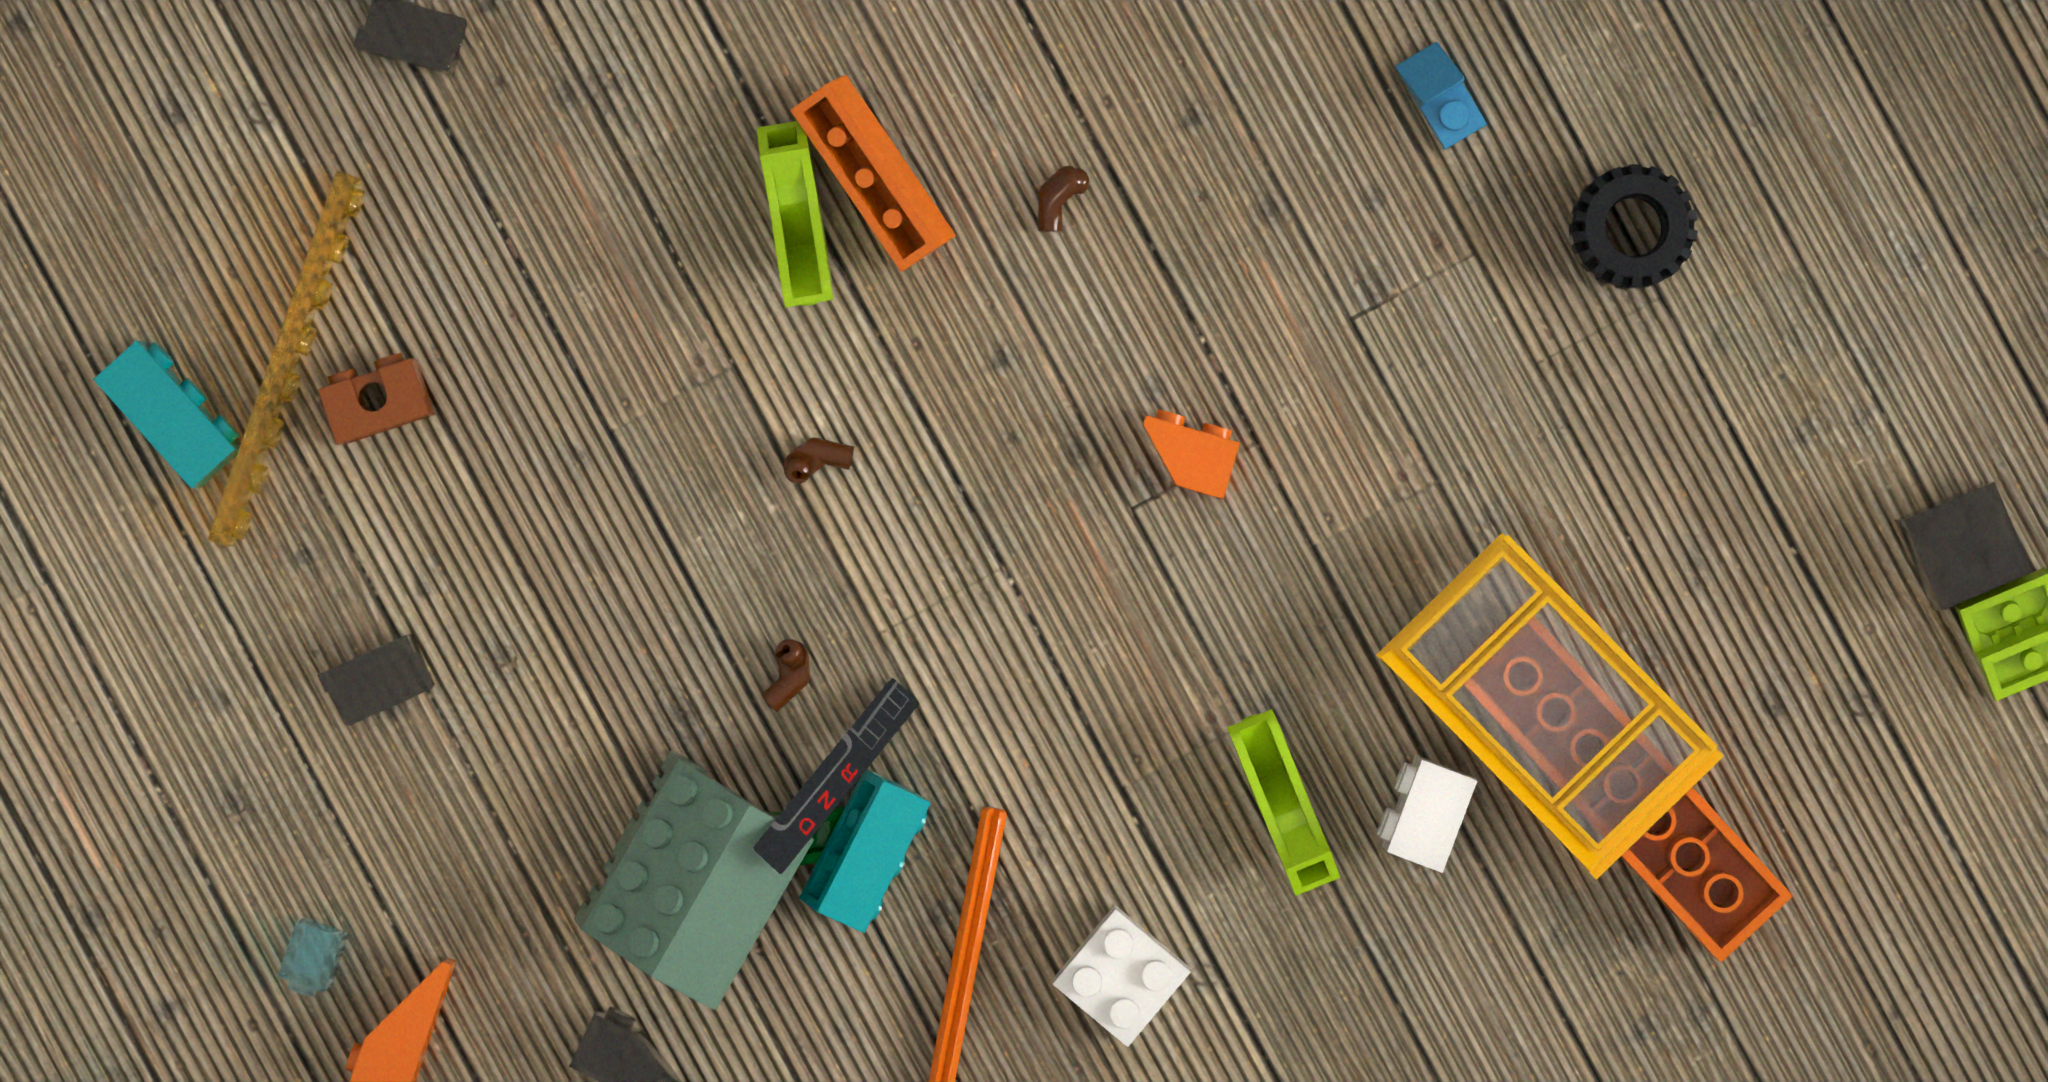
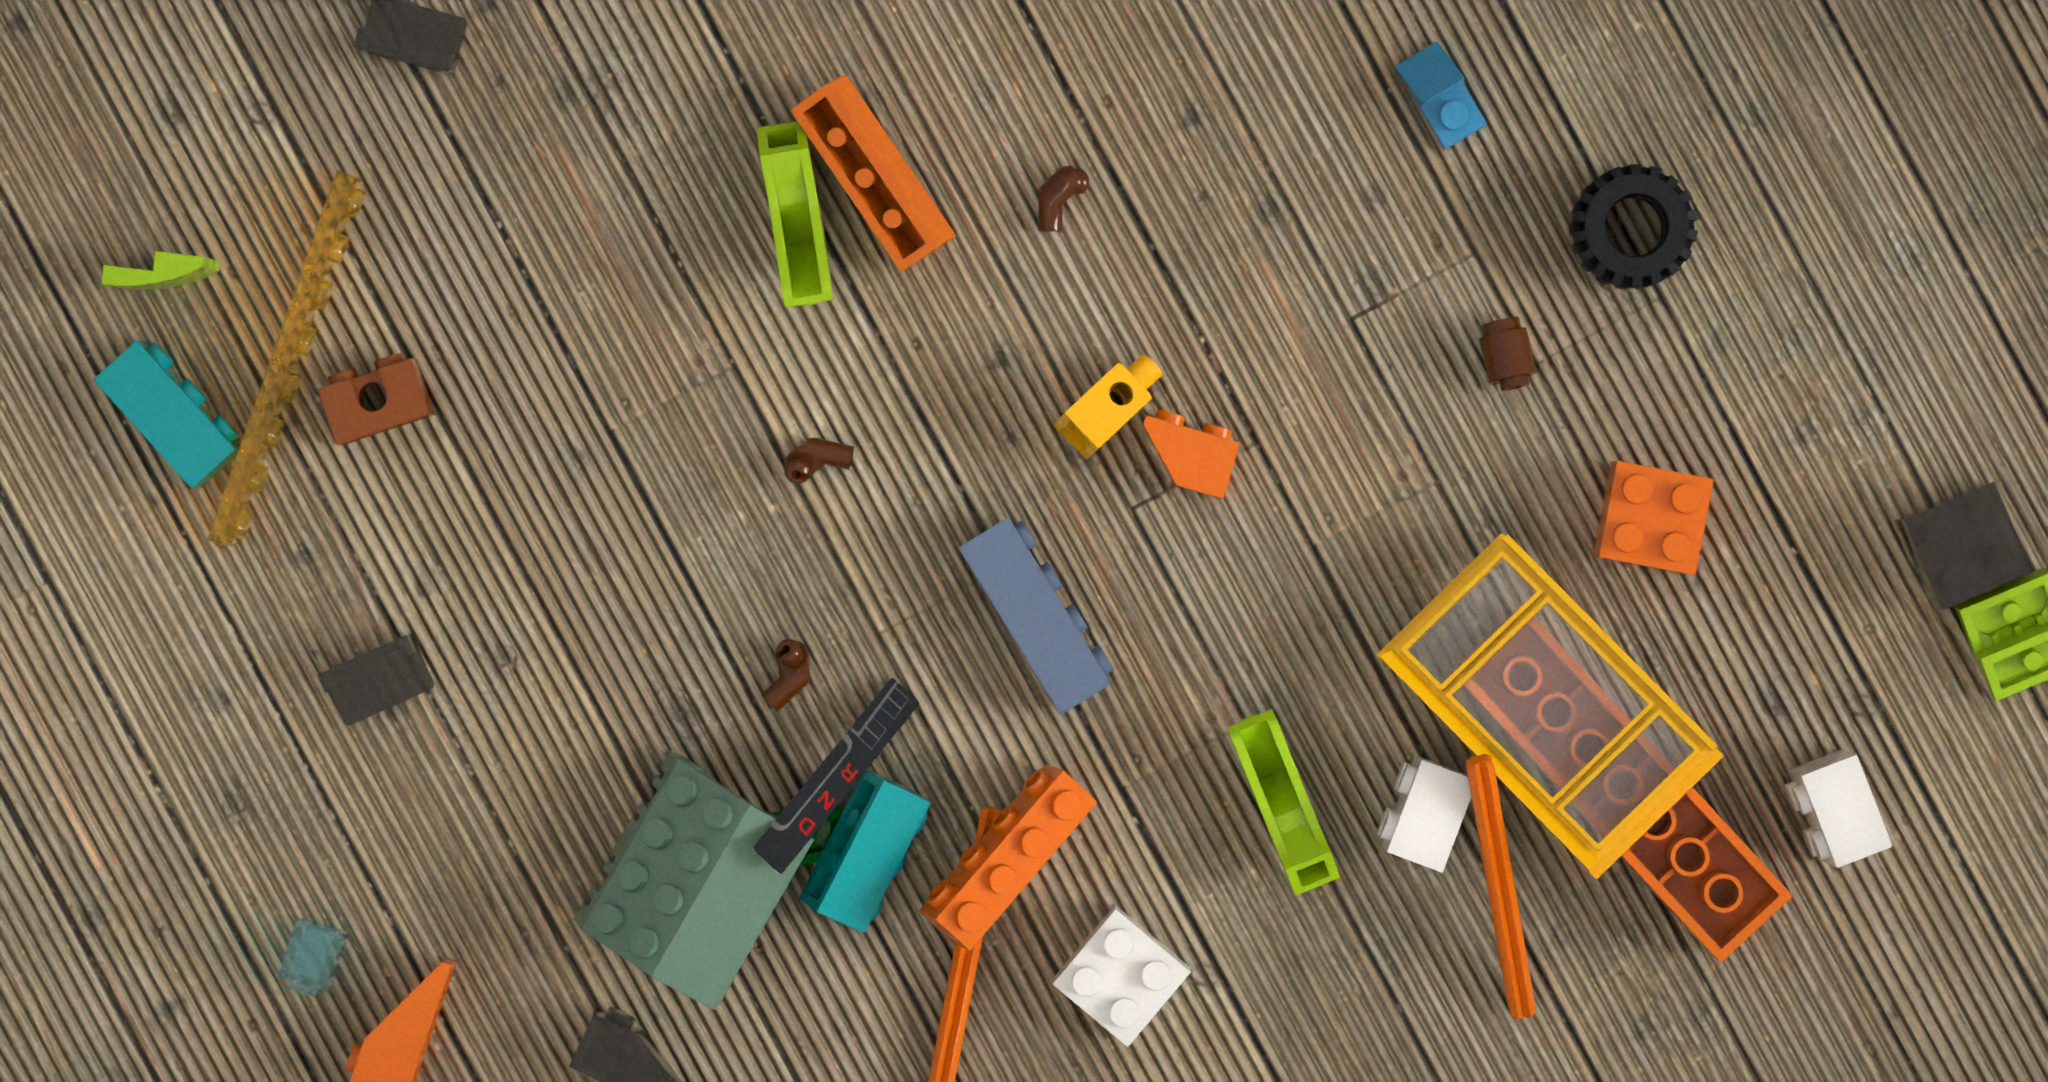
none -> lime slope [101,251,220,290]
none -> orange brick [919,764,1098,951]
none -> sand blue brick [958,517,1114,715]
none -> yellow torso [1053,354,1163,460]
none -> orange axle [1465,754,1536,1019]
none -> reddish brown brick [1479,317,1537,391]
none -> orange brick [1593,461,1714,576]
none -> white brick [1785,750,1893,868]

